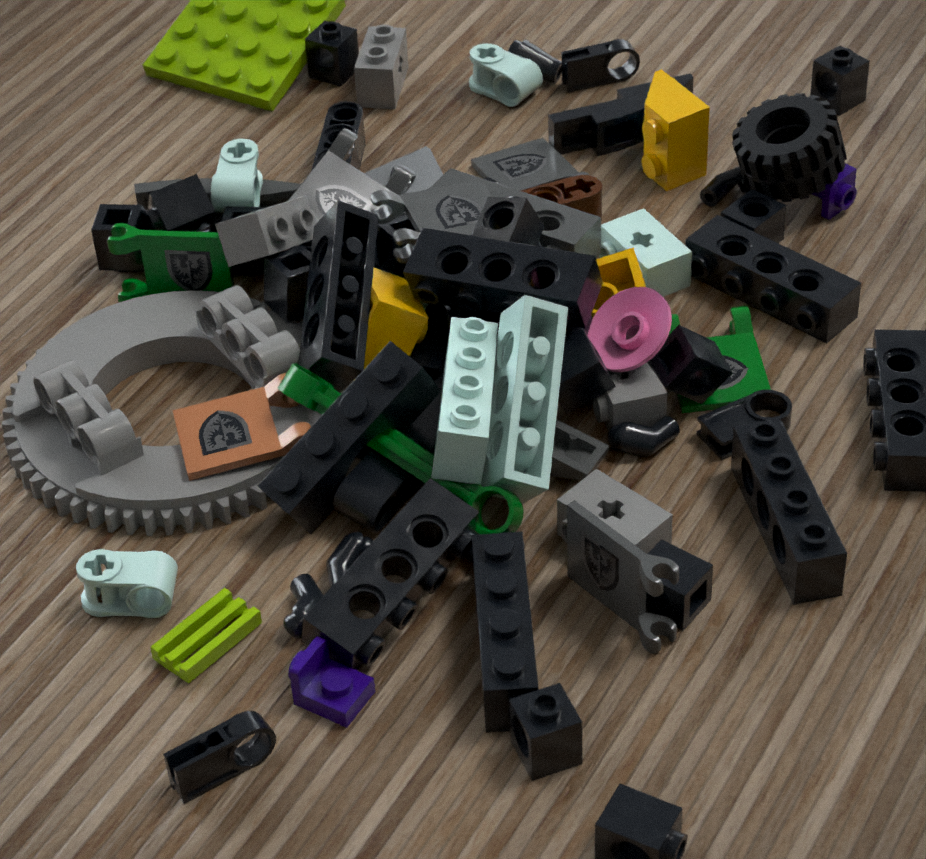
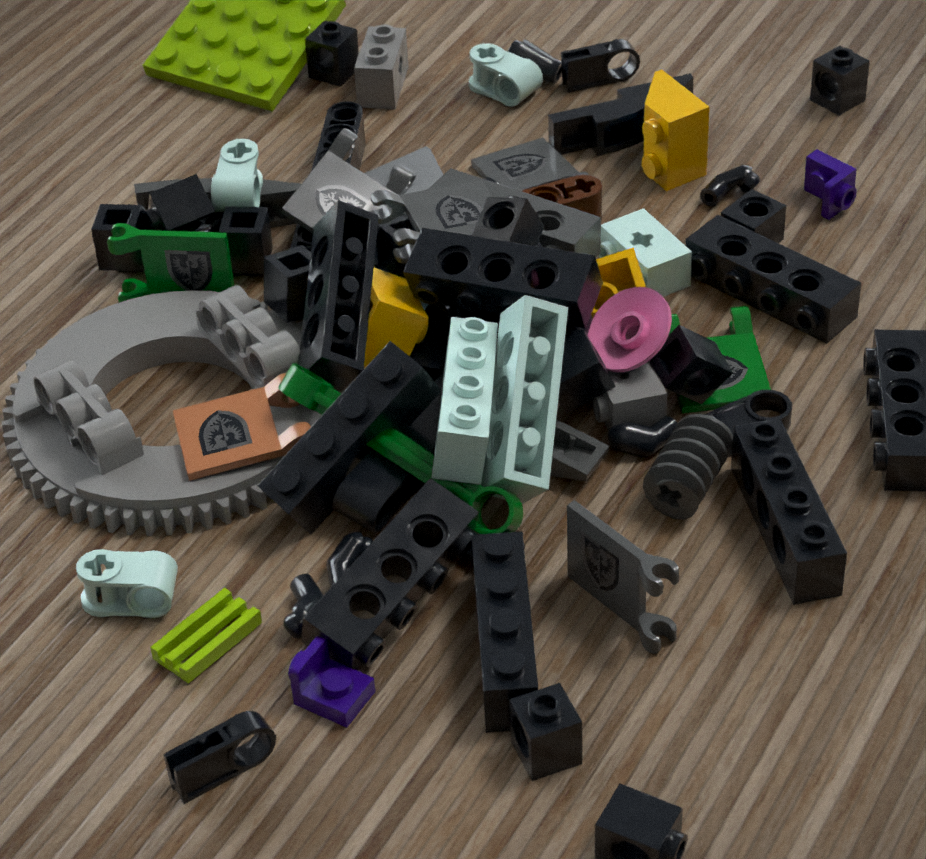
light grey brick [215,196,316,267] -> none
light grey brick [557,469,673,554] -> none
black brick [646,539,713,631] -> none
black tyre [732,93,847,203] -> none
none -> dark grey piece [643,414,733,520]

